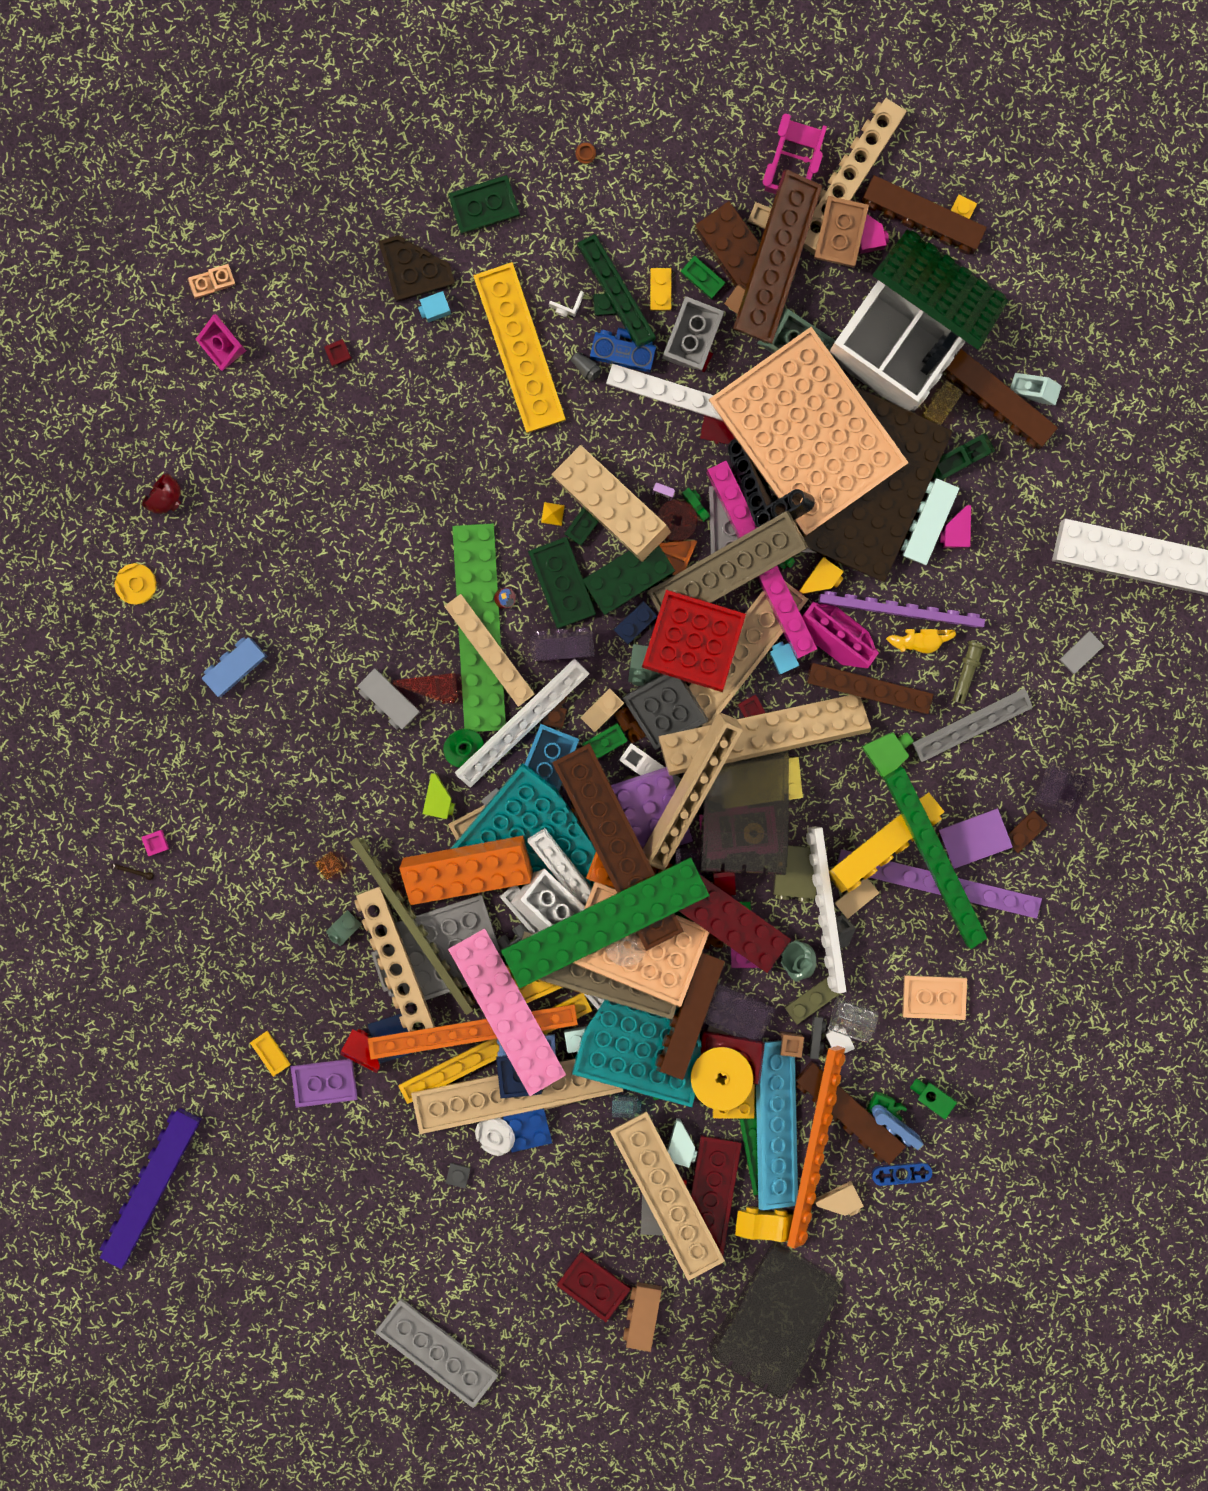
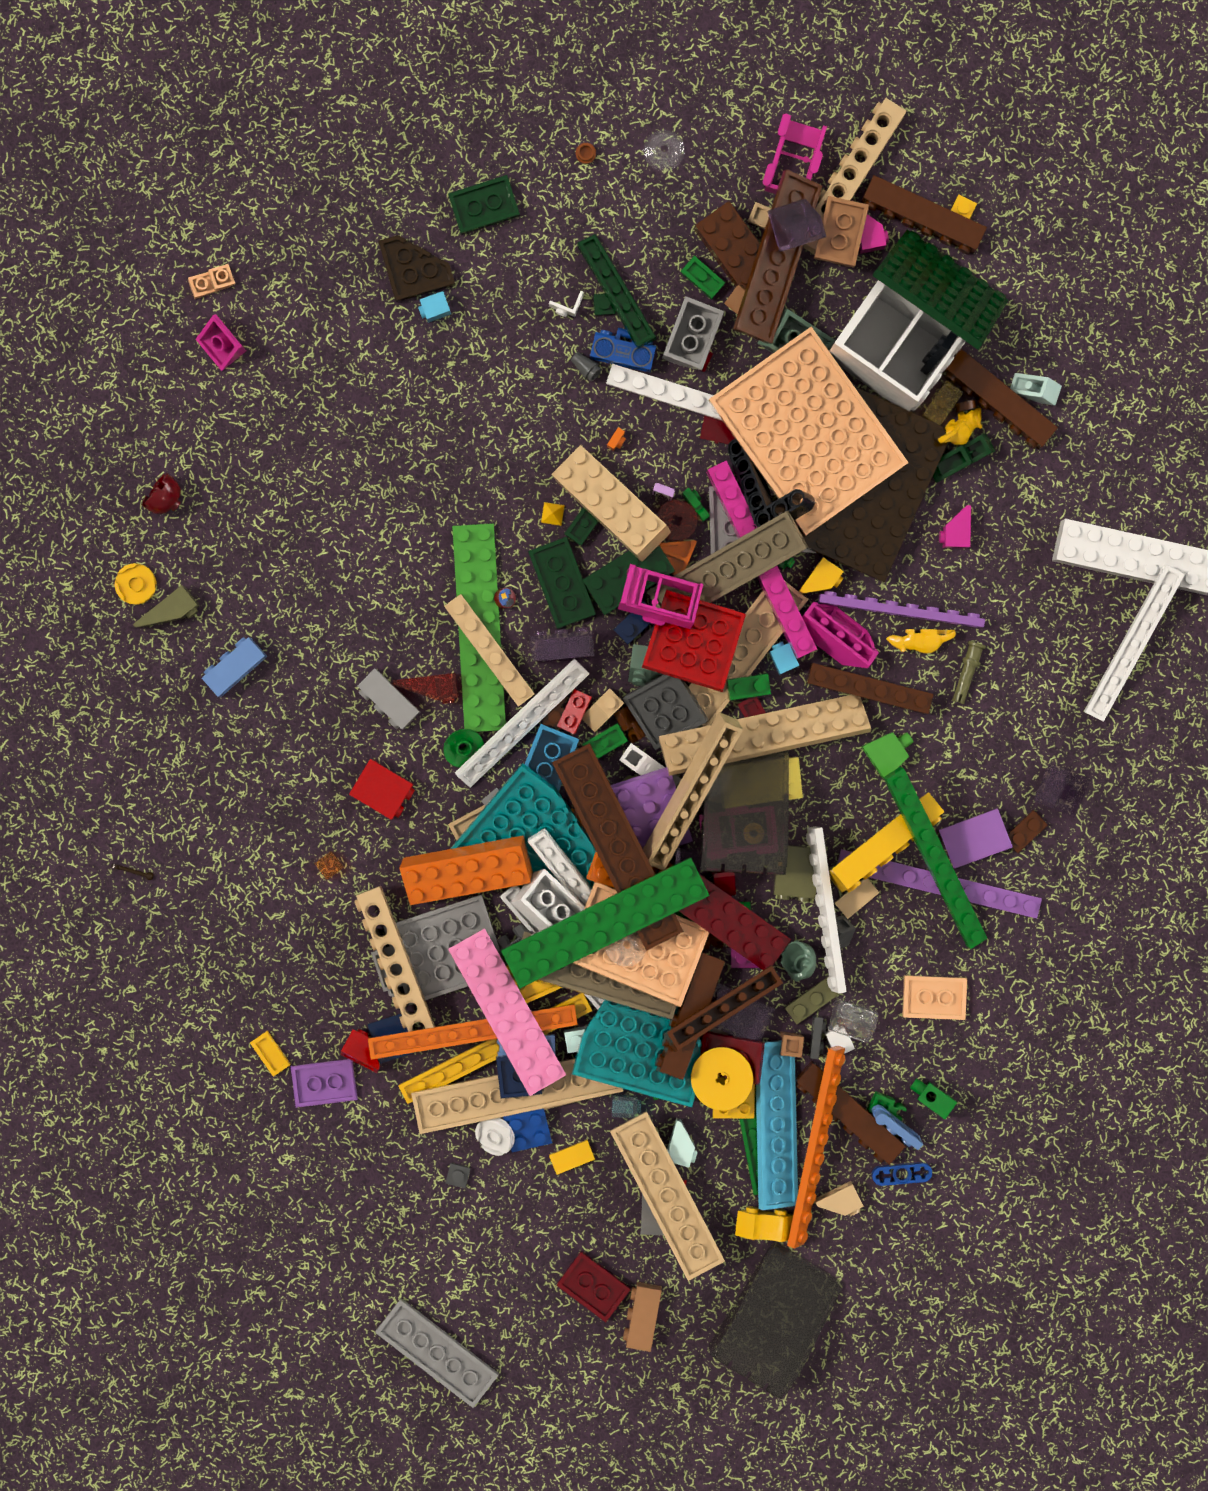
dark purple brick [100,1108,201,1269] -> none
dark pink plate [141,830,169,856] -> none
dark red plate [324,339,352,367] -> none
sand green bracket [326,910,362,946] -> none
olive plate [350,837,475,1015] -> none
lime slope [422,773,455,819] -> none
yellow plate [473,262,566,433] -> none
yellow plate [650,268,671,311] -> none
dark red plate [691,1135,742,1266] -> none
light aqua brick [900,478,959,565] -> none
light grey plate [913,688,1033,762] -> none
light grey tile [1059,631,1104,674] -> none
none -> olive slope [133,585,200,628]
none -> red panel [349,759,415,820]
none -> yellow tile [549,1139,595,1175]
none -> hinge [557,689,592,735]
none -> orange plate [607,427,626,451]
none -> dark pink piece [618,564,703,629]
none -> clear dish [643,130,685,171]
none -> reddish brown brick [663,966,783,1052]
none -> green plate [726,673,771,700]
none -> slope [768,199,827,252]
none -> yellow animal [938,408,983,445]
none -> reddish brown tile [955,399,976,412]
none -> white plate [1084,564,1185,722]

